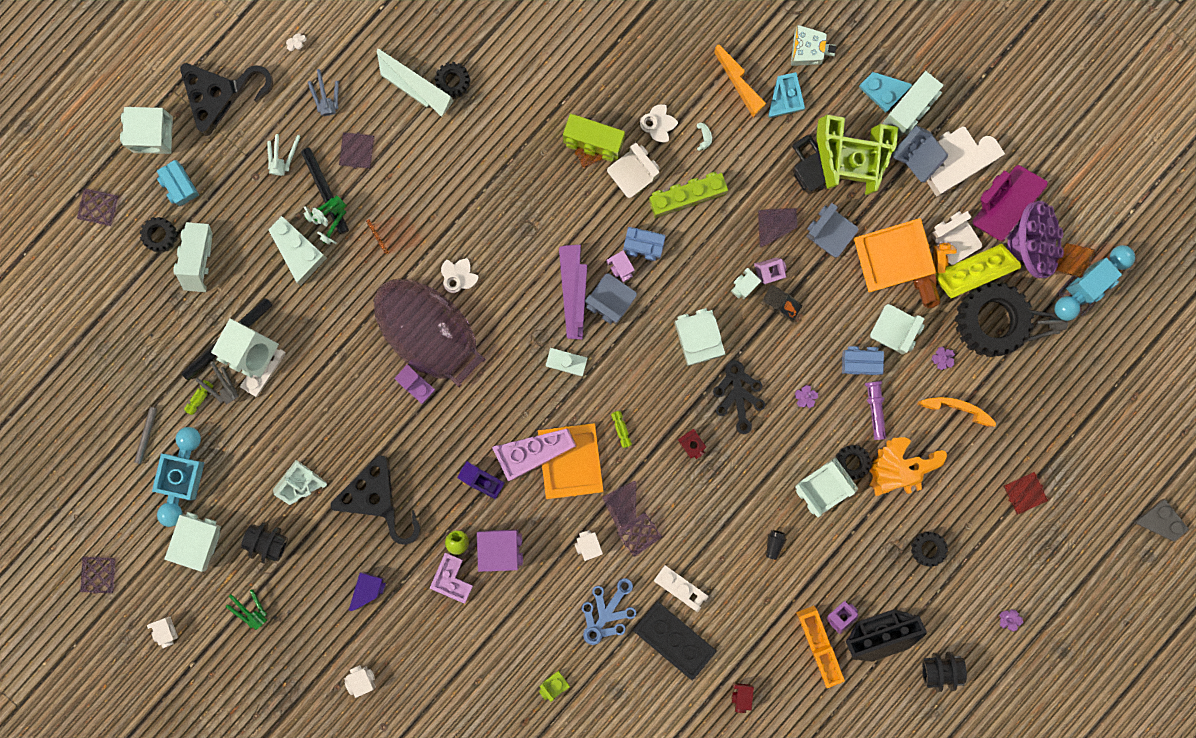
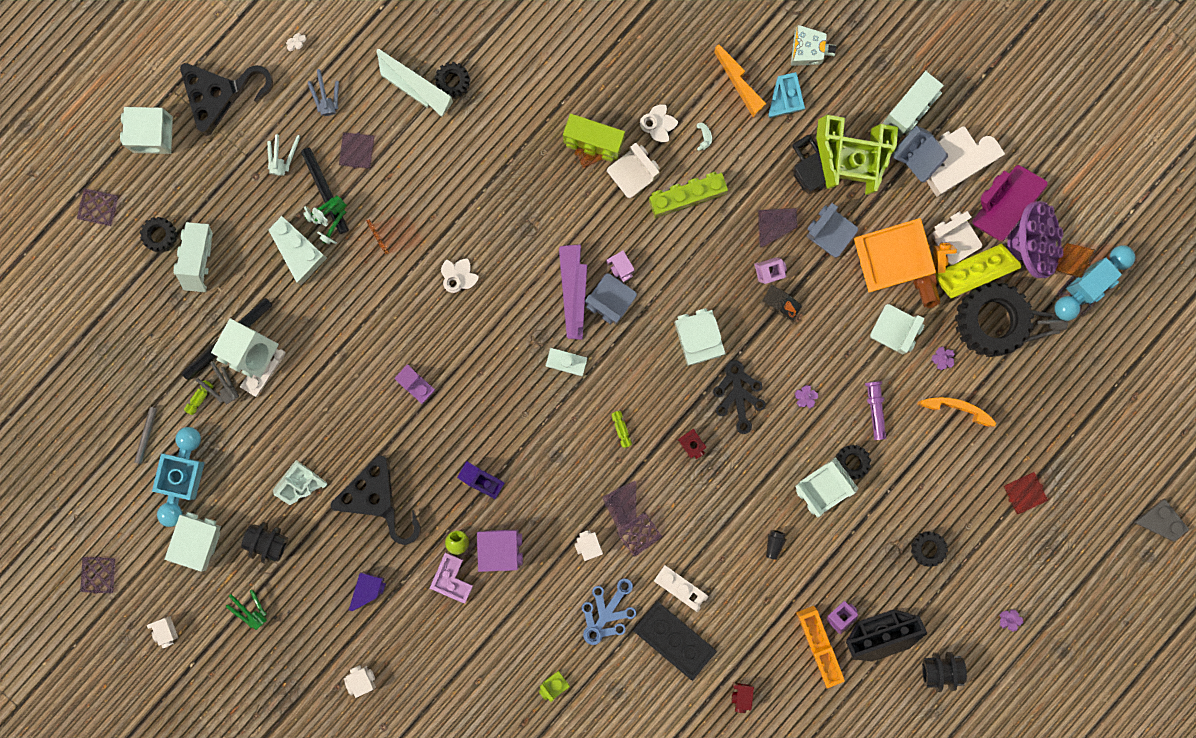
medium azure brick [156,160,199,206] -> none
windscreen [373,279,486,388] -> none
lavender wing [492,429,576,481] -> none
light orange piece [538,423,603,499] -> none
medium blue brick [623,227,666,261] -> none
light aqua brick [731,268,761,299] -> none
medium blue brick [842,346,884,375] -> none
medium azure wing [859,72,912,113] -> none
light orange animal [869,437,947,496] -> none

